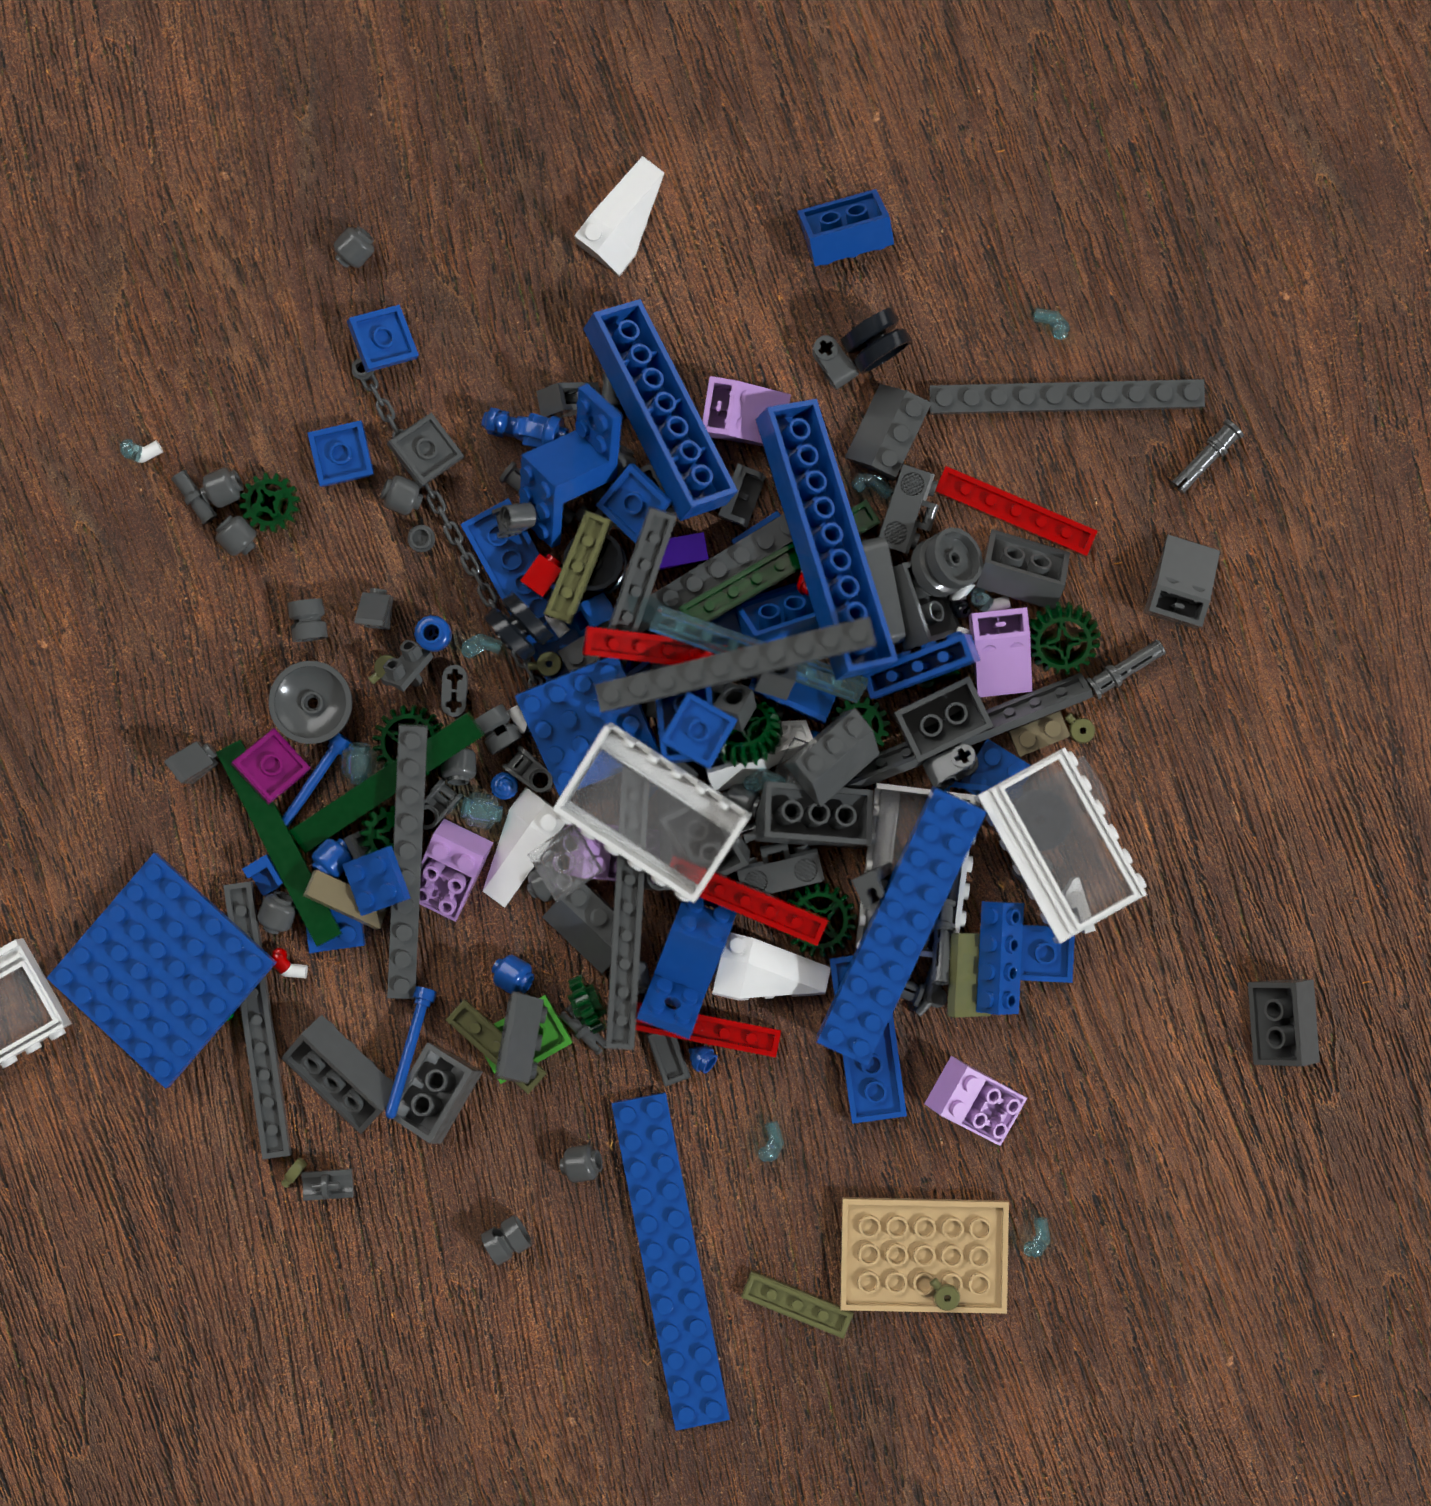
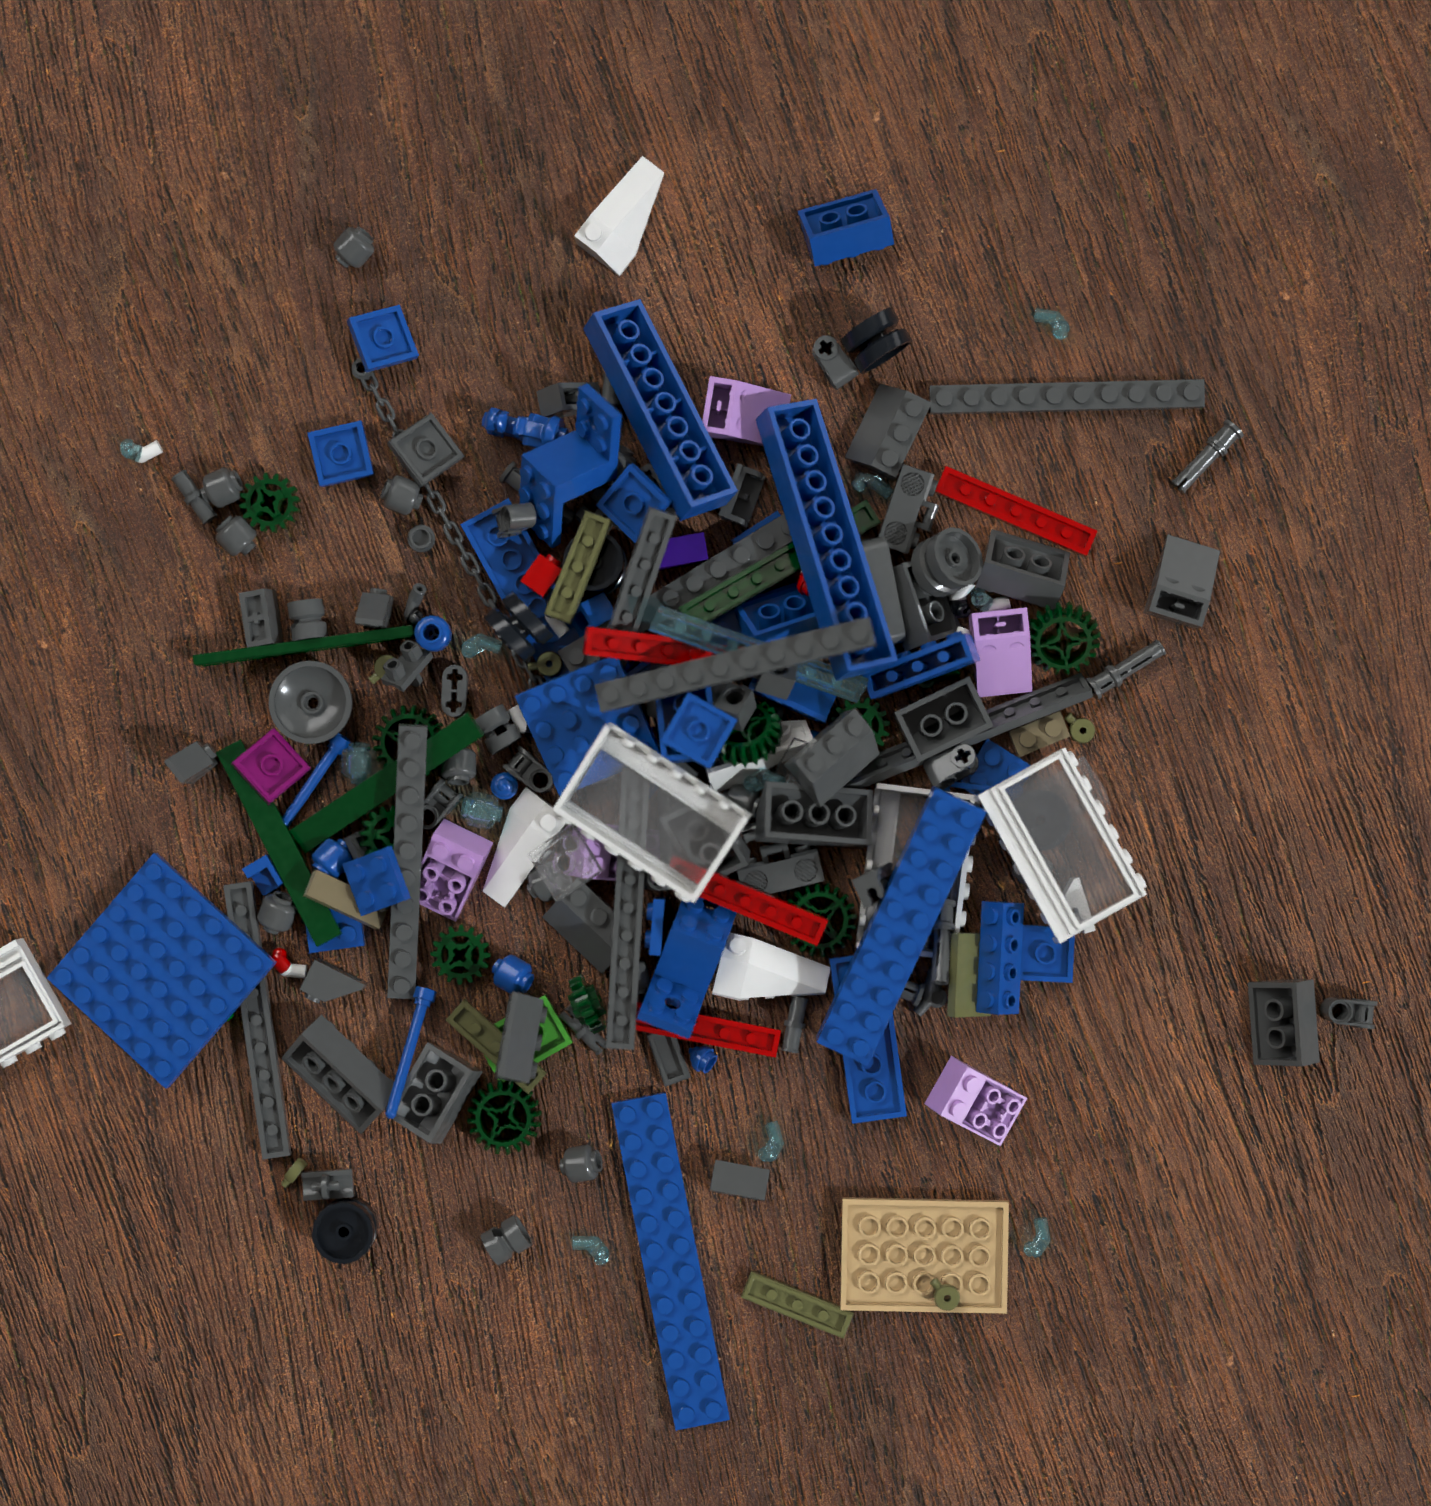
none -> dark green tile [193,625,415,667]
none -> dark grey hinge [238,588,284,648]
none -> dark grey slope [300,958,368,1003]
none -> black wheel [312,1197,379,1264]
none -> dark grey arm [403,583,426,625]
none -> dark green gear [430,924,492,985]
none -> dark green gear [467,1080,542,1155]
none -> clear light blue arm [572,1236,610,1265]
none -> blue plate [644,896,666,956]
none -> dark grey hinge [709,1160,770,1201]
none -> dark grey pin [781,996,809,1054]
none -> dark grey piece [1320,997,1378,1029]

